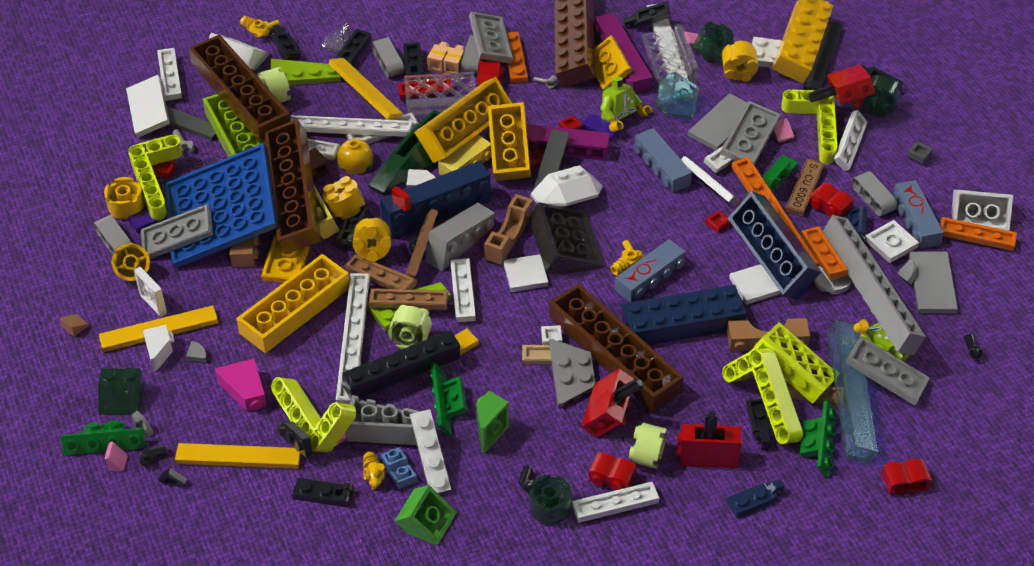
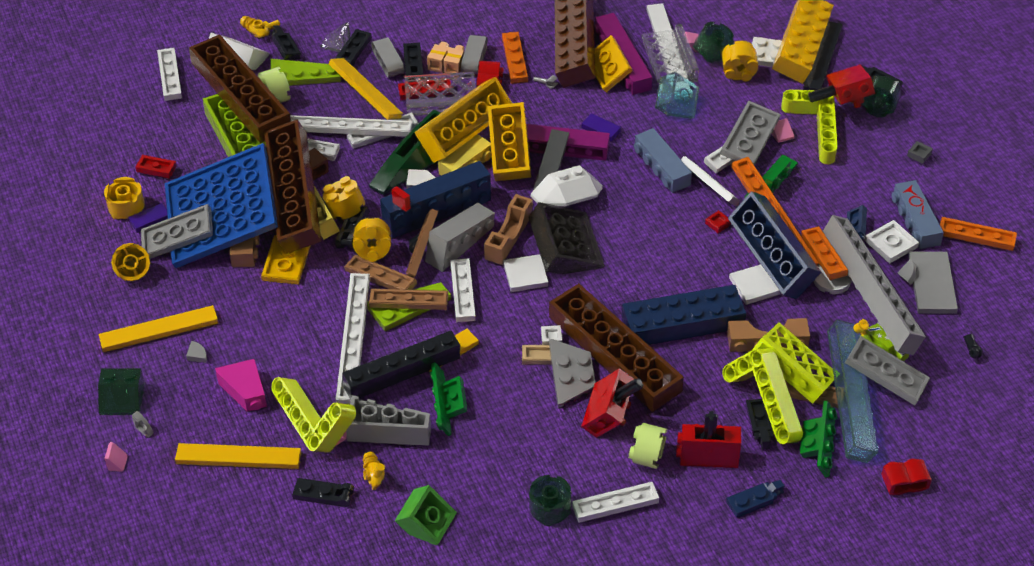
medium nougat slope [60,314,89,337] -> none
green bracket [61,420,146,455] -> none
light grey beam [93,215,131,255] -> none
white tile [126,75,170,137] -> none
neon yellow beam [129,135,182,220] -> none
white tile [134,267,167,317] -> none
black arm [140,445,167,467] -> none
white slope [143,325,175,372] -> none
black tile [158,468,187,486] -> none
dark grey tile [166,106,217,141] -> none
light grey bar [173,129,194,157] -> none
yellow brick [236,254,350,354] -> none
black hinge [276,421,313,457] -> none
yellow cylinder [337,139,374,174] -> none
medium blue slope [381,447,418,489] -> none
yellowish green brick [388,305,432,349] -> none
white plate [410,409,451,494] -> none
light grey tile [469,12,513,64] -> none
bright green slope [476,391,509,453] -> none
black arm [518,466,538,493] -> none
red tile [529,149,544,170] -> none
red tile [558,115,583,130] -> none
red brick [589,452,637,491] -> none
lime torso [601,77,652,132] -> none
yellow piece [610,240,644,276] -> none
sand blue brick [615,239,686,302] -> none
black hinge [624,1,671,28] -> none
light grey tile [688,93,747,151] -> none
medium nougat tile [785,159,824,216] -> none
red brick [810,182,854,218] -> none
white plate [834,110,868,171] -> none
light grey beam [851,171,897,216] -> none
white slope [952,190,1013,231] -> none

